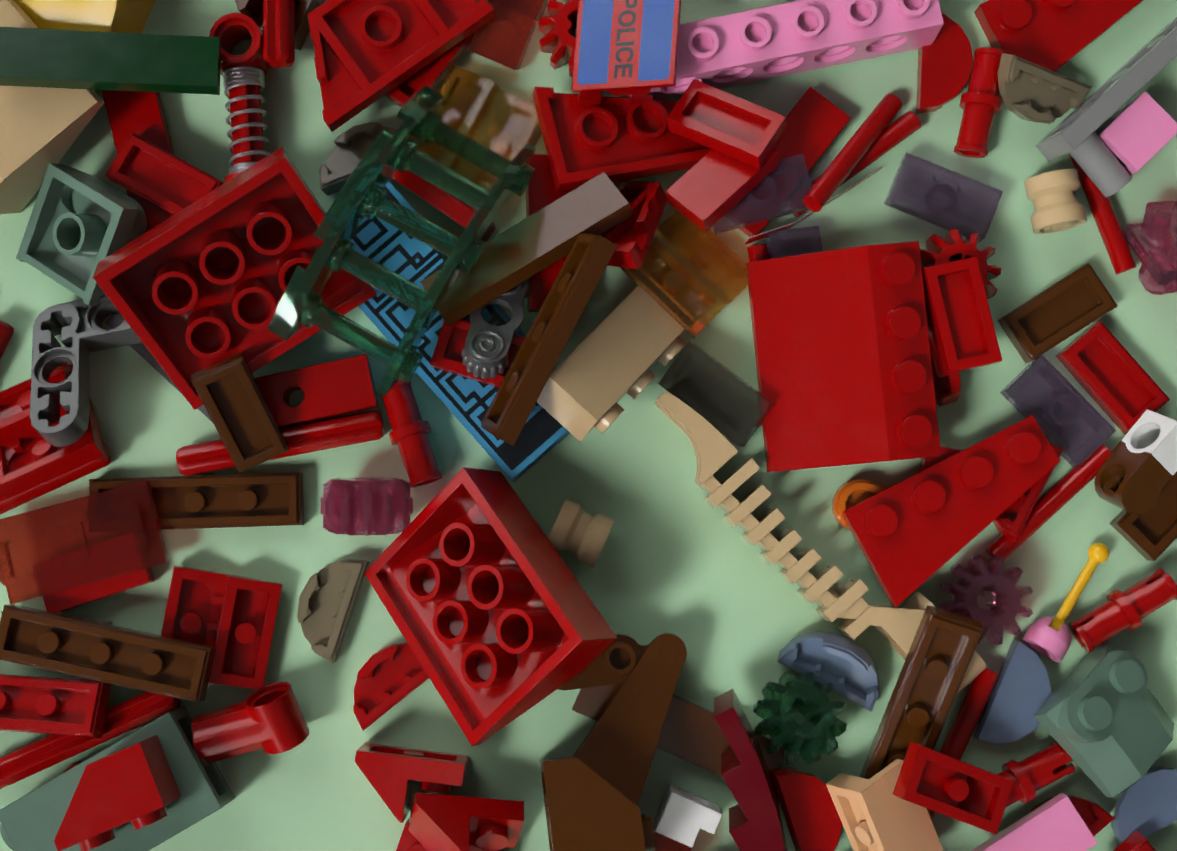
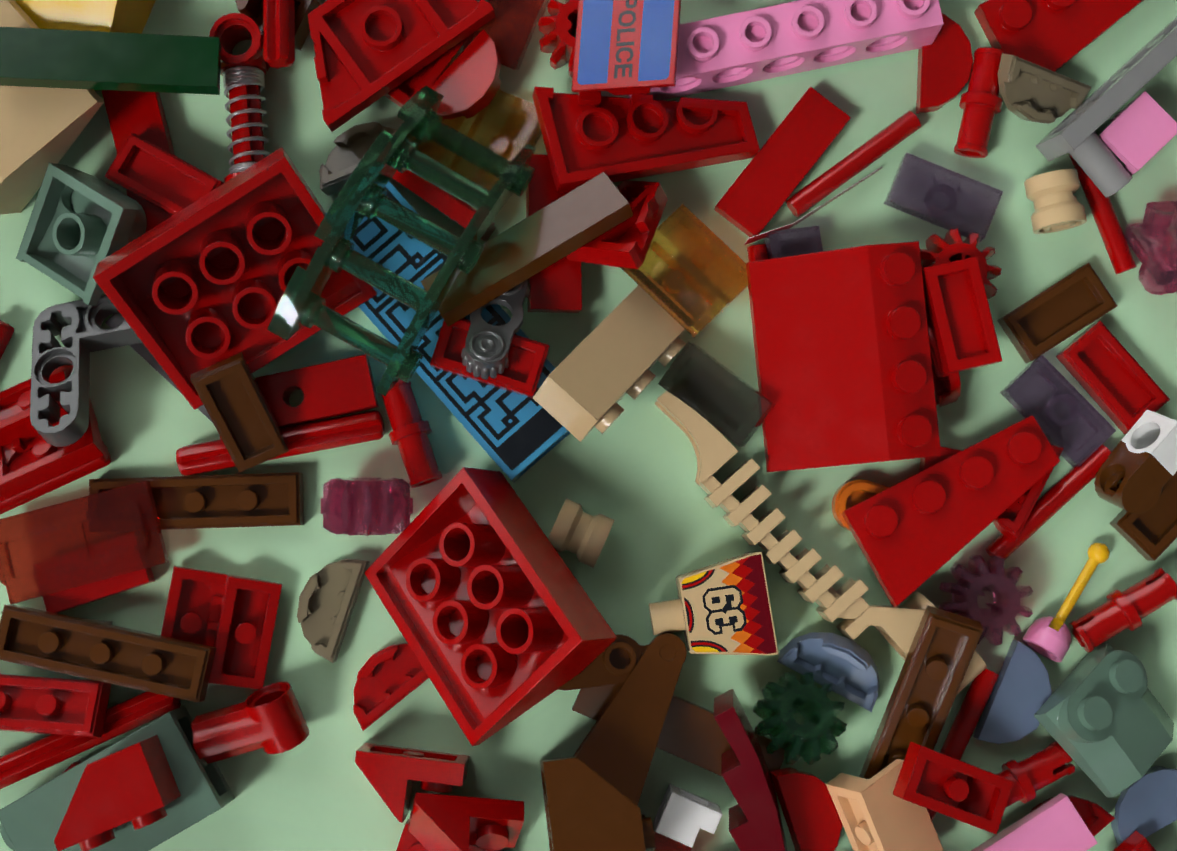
reddish brown tile [481,233,618,446] -> none
red tile [665,149,780,232] -> none
red tile [667,79,787,169] -> none
plate [712,153,812,235] -> none
red bar [803,94,902,212] -> none
none -> tile [414,29,501,122]
none -> torso [649,551,779,655]

